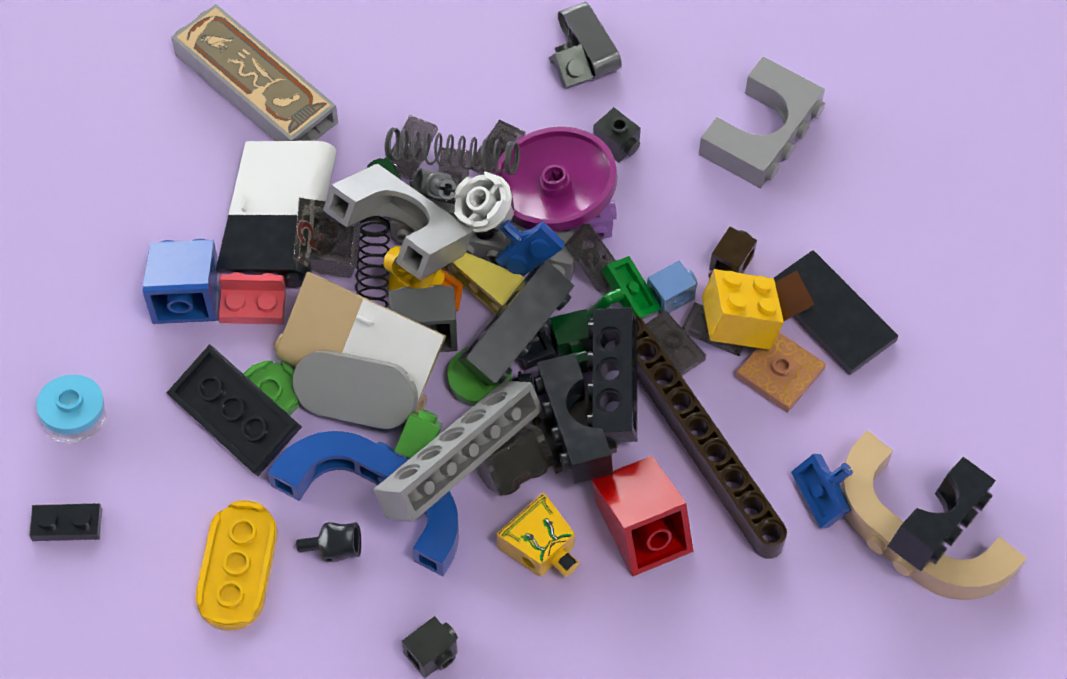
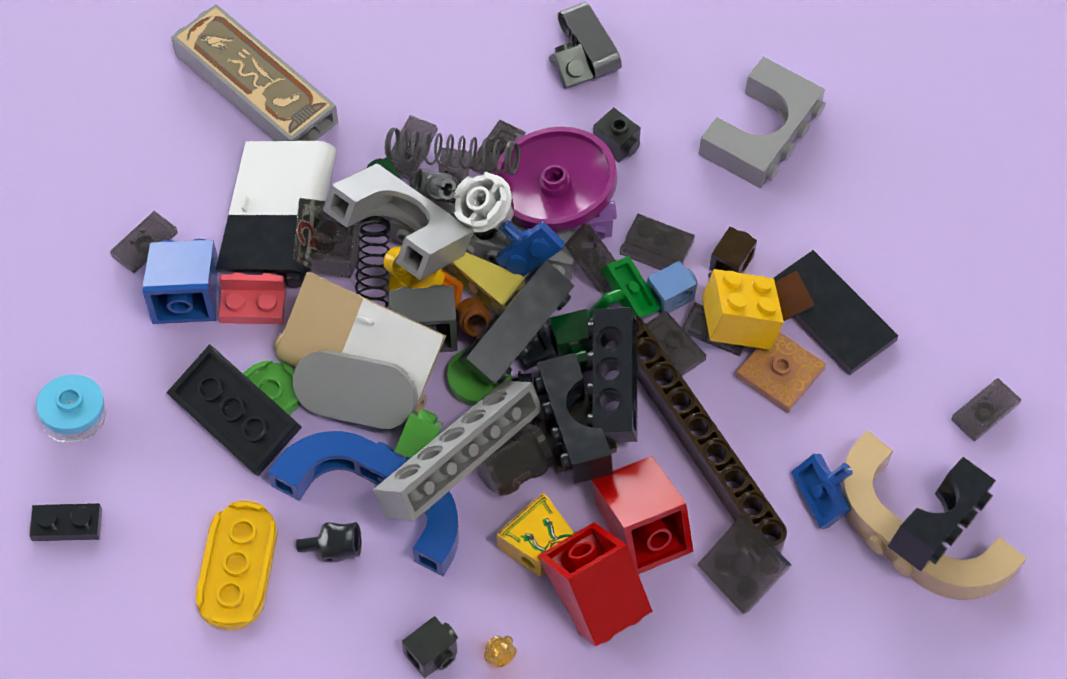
none -> clear smoke plate [110,211,178,274]
none -> dark orange brick [456,297,492,337]
none -> clear yellow plate [484,636,517,668]
none -> red slope [538,522,653,647]
none -> clear smoke plate [620,213,695,270]
none -> clear smoke plate [697,516,792,614]
none -> clear smoke plate [951,378,1022,442]

